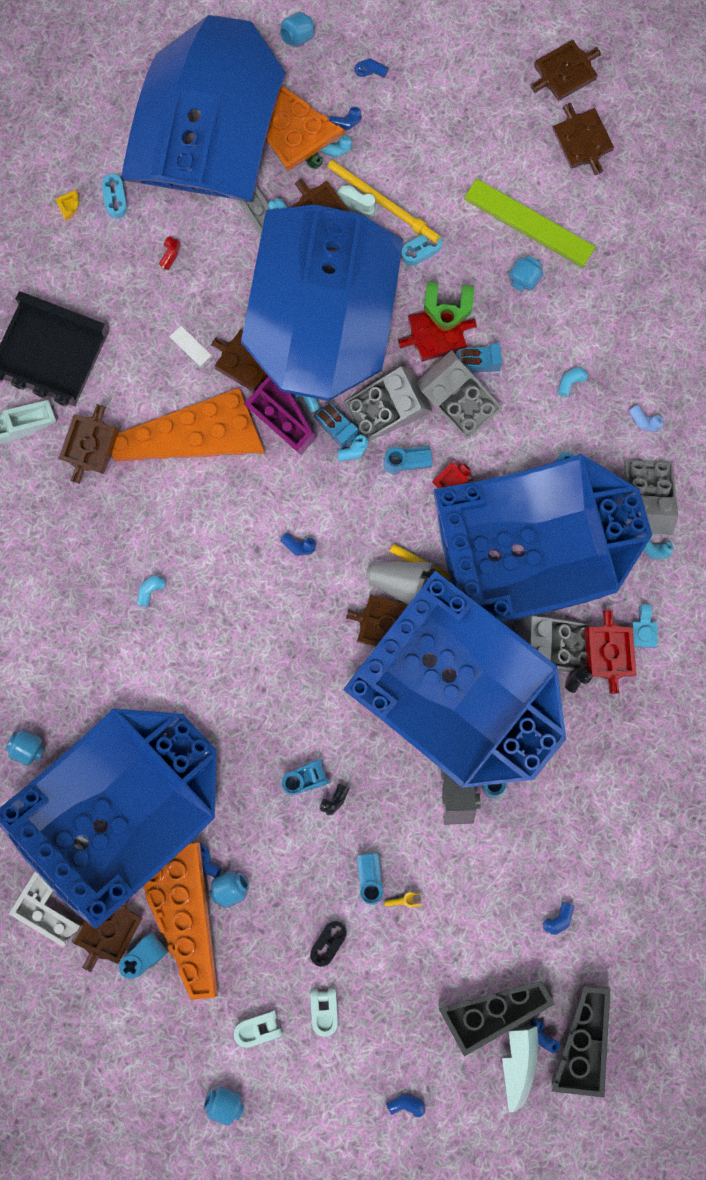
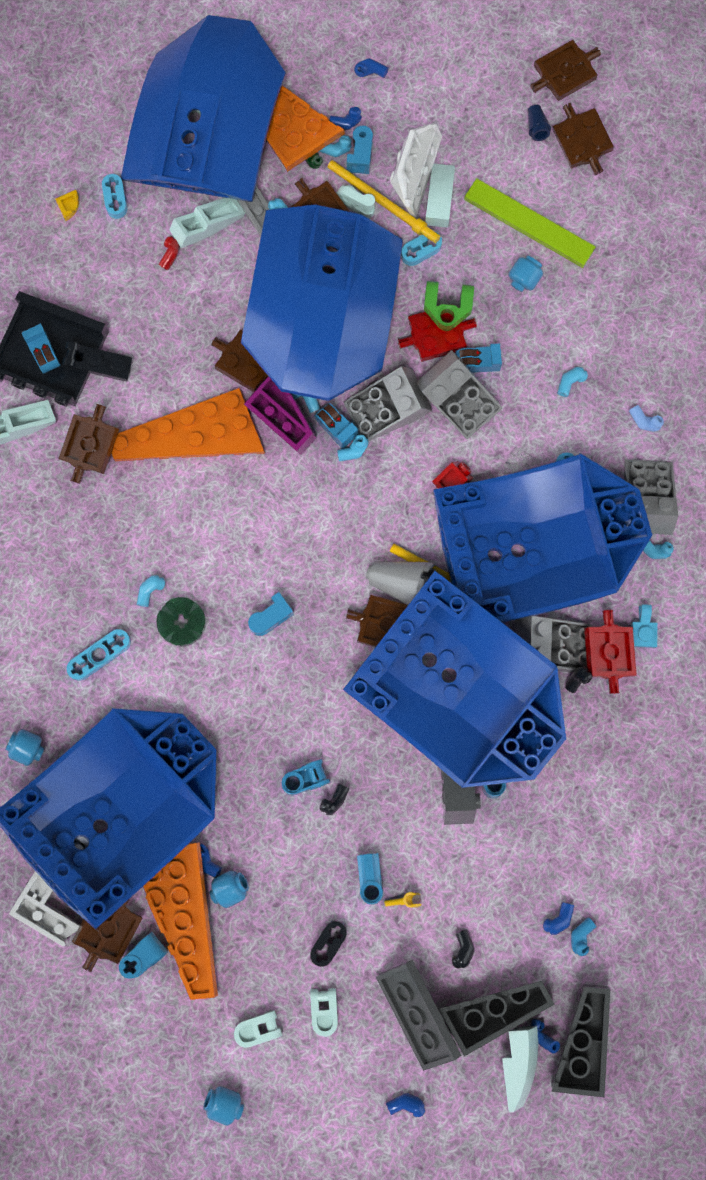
white sticker [169,326,212,366] -> none
dark azure head [280,12,314,47] -> none
blue arm [280,532,317,556] -> none
dark azure piece [383,446,432,475] -> none
none -> dark azure leg [22,323,60,374]
none -> black plate [62,342,132,382]
none -> medium azure beam [67,629,131,681]
none -> clear green plate [156,597,206,647]
none -> light aqua slope [169,198,245,248]
none -> dark azure leg [248,592,294,636]
none -> dark azure leg [346,126,373,174]
none -> dark grey plate [376,960,462,1071]
none -> white wedge [390,123,442,218]
none -> light aqua slope [425,163,455,228]
none -> black arm [452,929,475,969]
none -> dark blue cone [528,105,551,141]
none -> dark azure arm [571,917,597,956]

